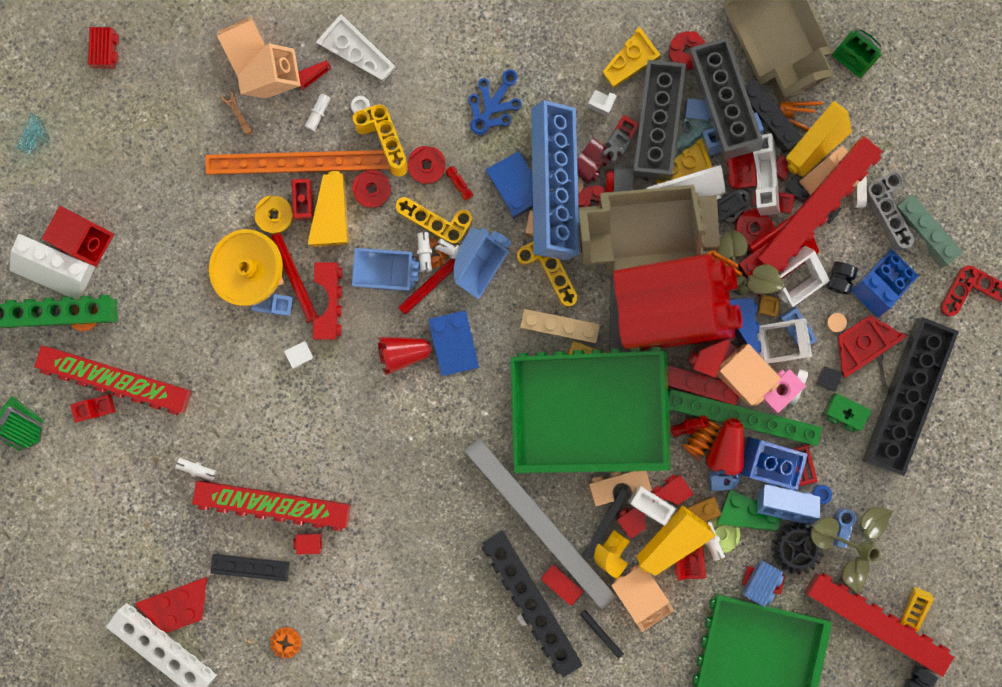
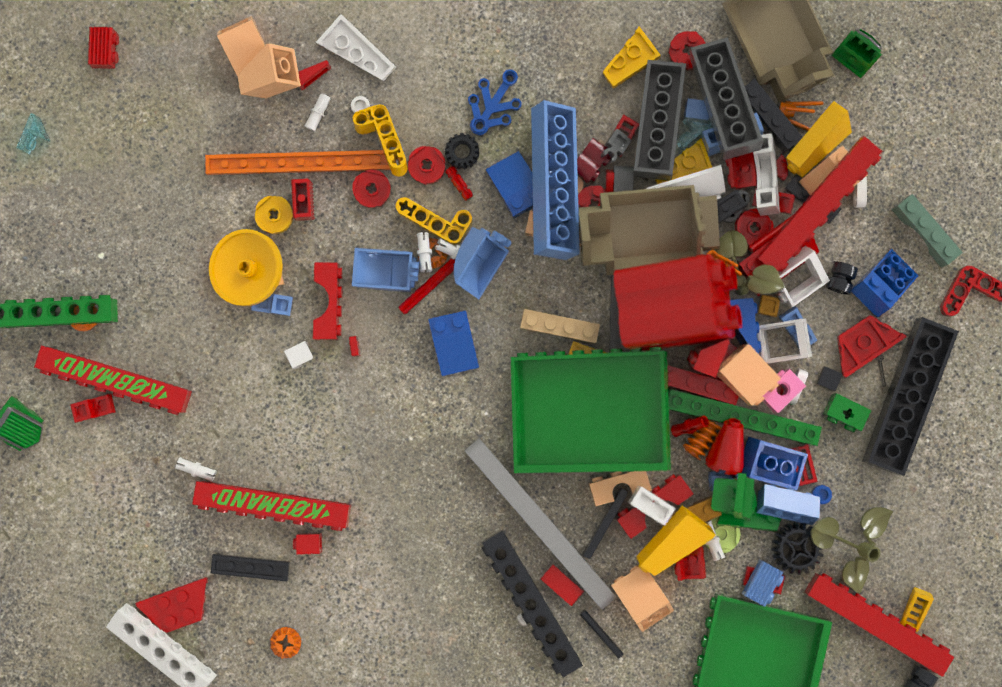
white slope [10,234,95,300] -> none
red slope [41,205,114,267] -> none
medium nougat piece [221,91,253,135] -> none
red axle [271,233,320,324] -> none
yellow slope [308,171,349,247] -> none
red cone [378,337,432,375] -> none
yellow beam [517,241,577,308] -> none
white panel [587,90,617,117] -> none
yellow brick [594,530,630,579] -> none
light nougat tile [826,313,847,332] -> none
medium blue piece [833,508,856,548] -> none
light grey beam [867,172,914,251] -> none
none -> red tile [349,336,361,357]
none -> black tyre [445,133,479,170]
none -> green piece [711,473,757,522]

